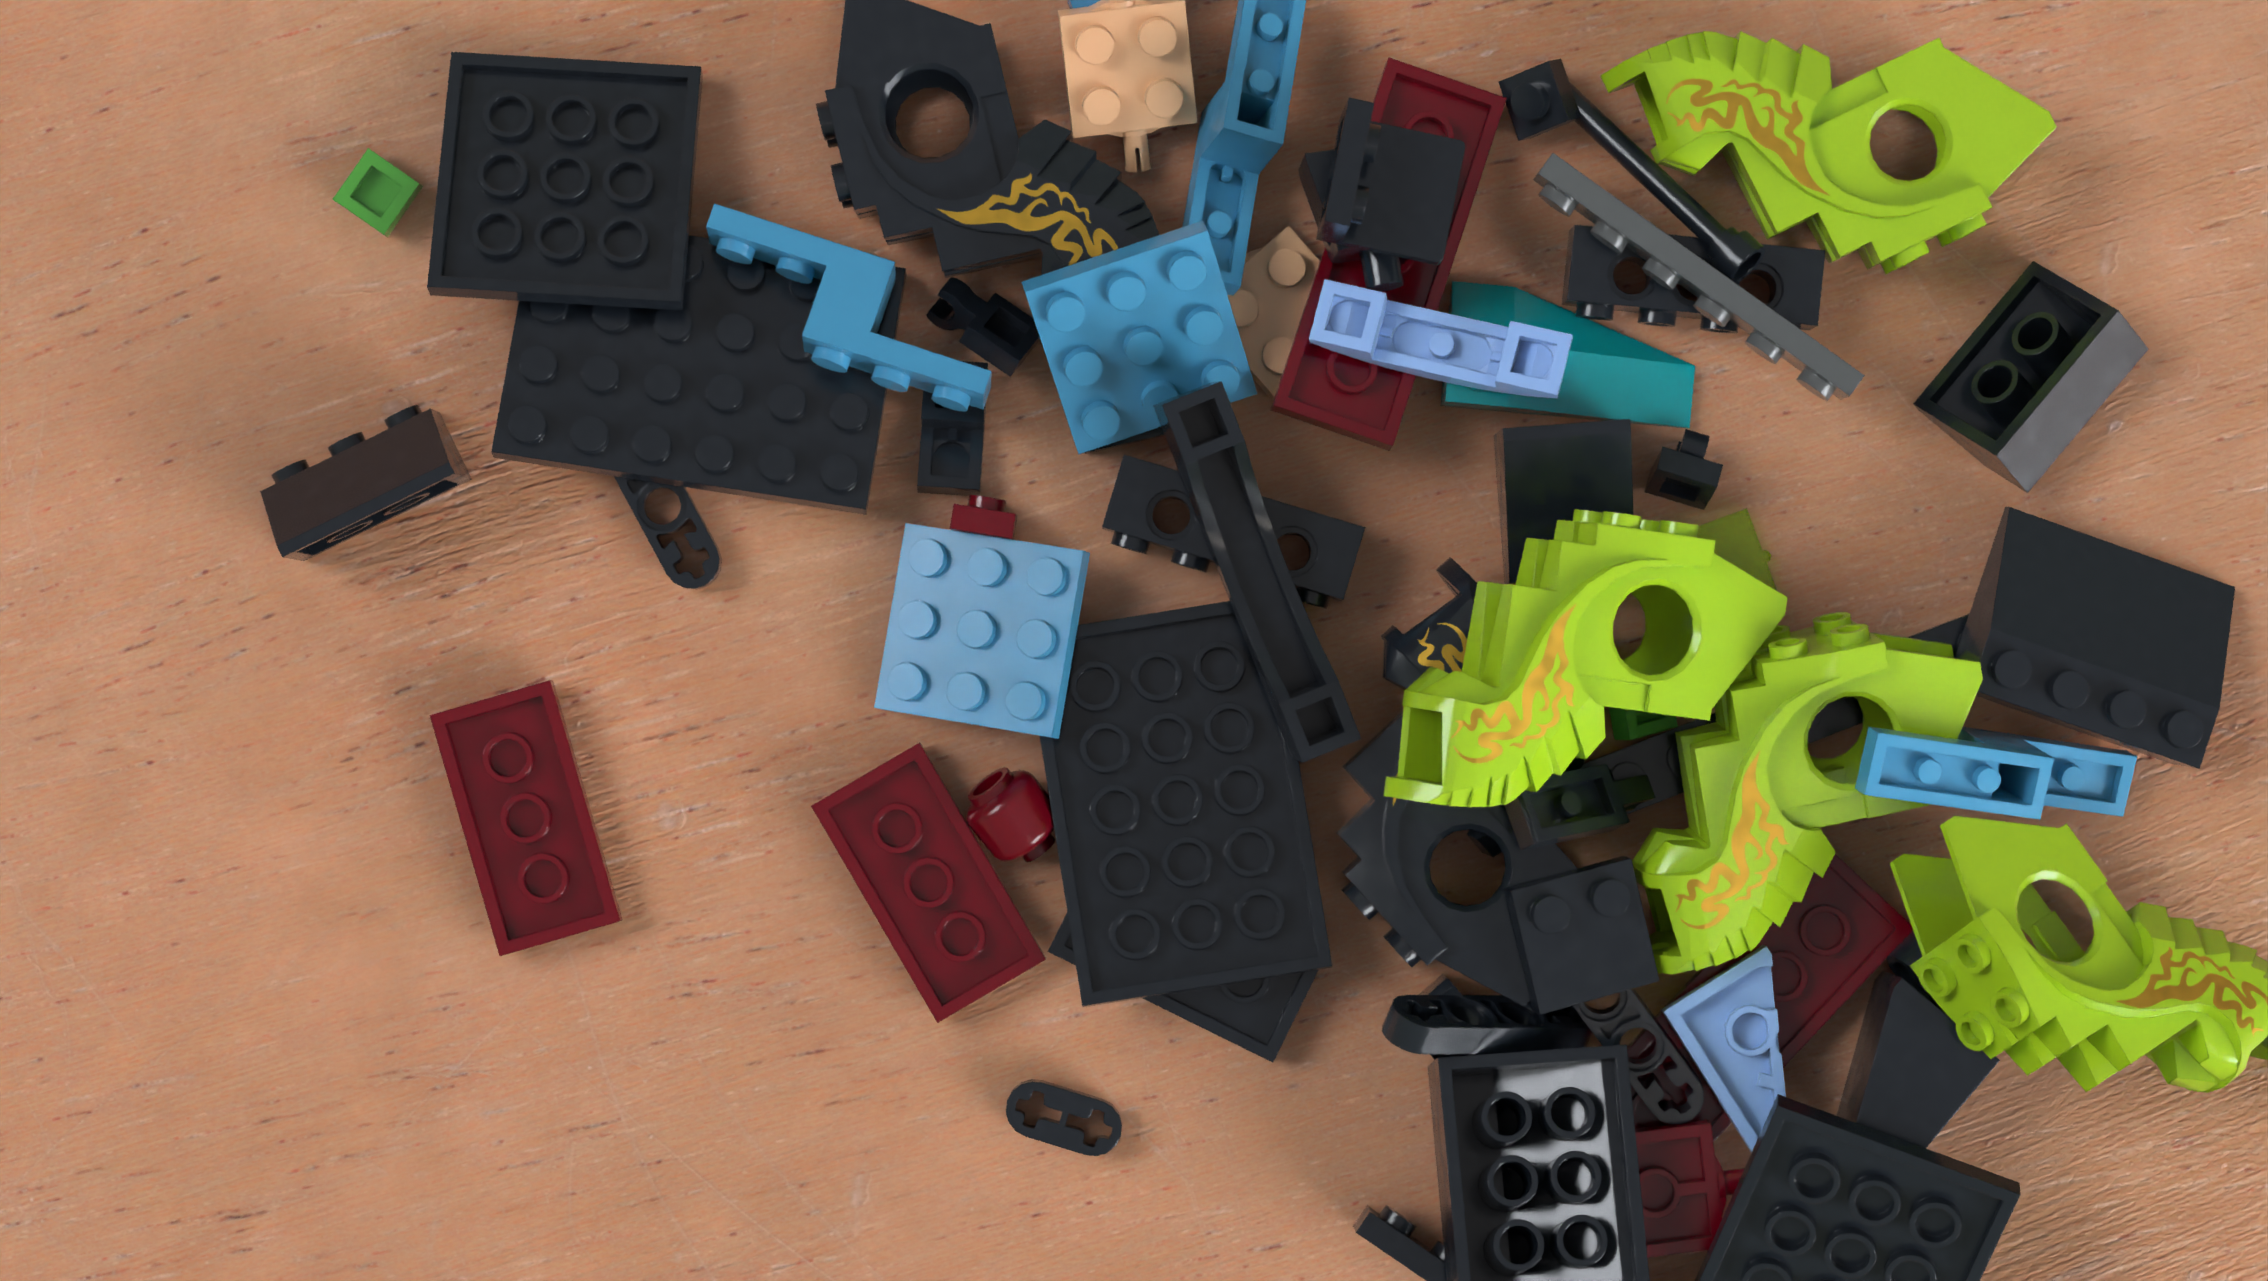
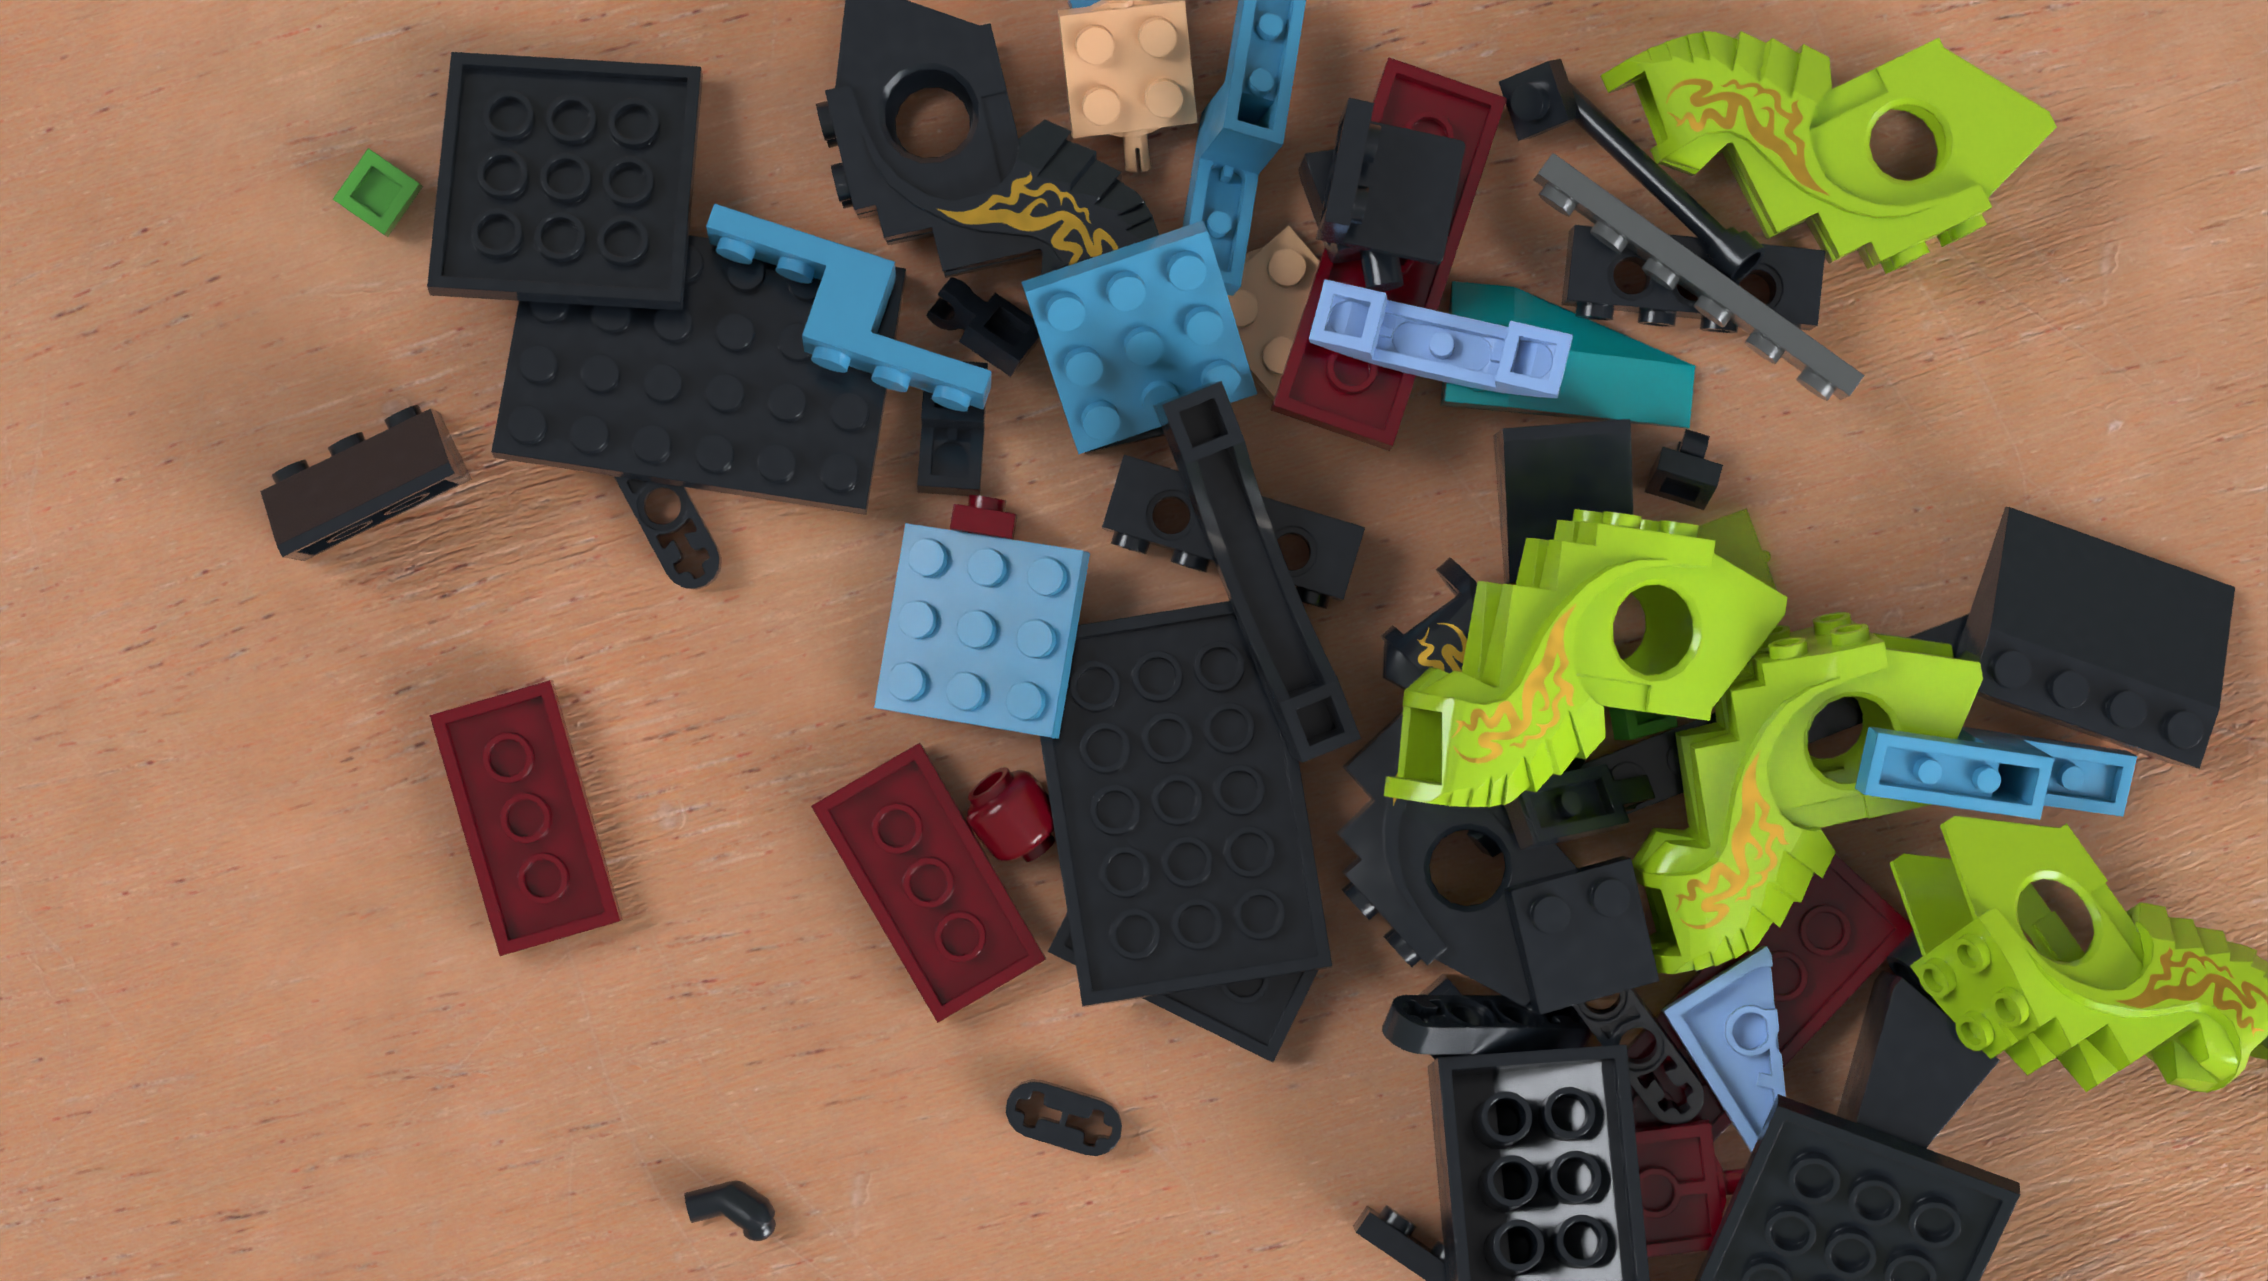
black slope [1913,261,2148,493] -> none
none -> black arm [684,1180,776,1241]

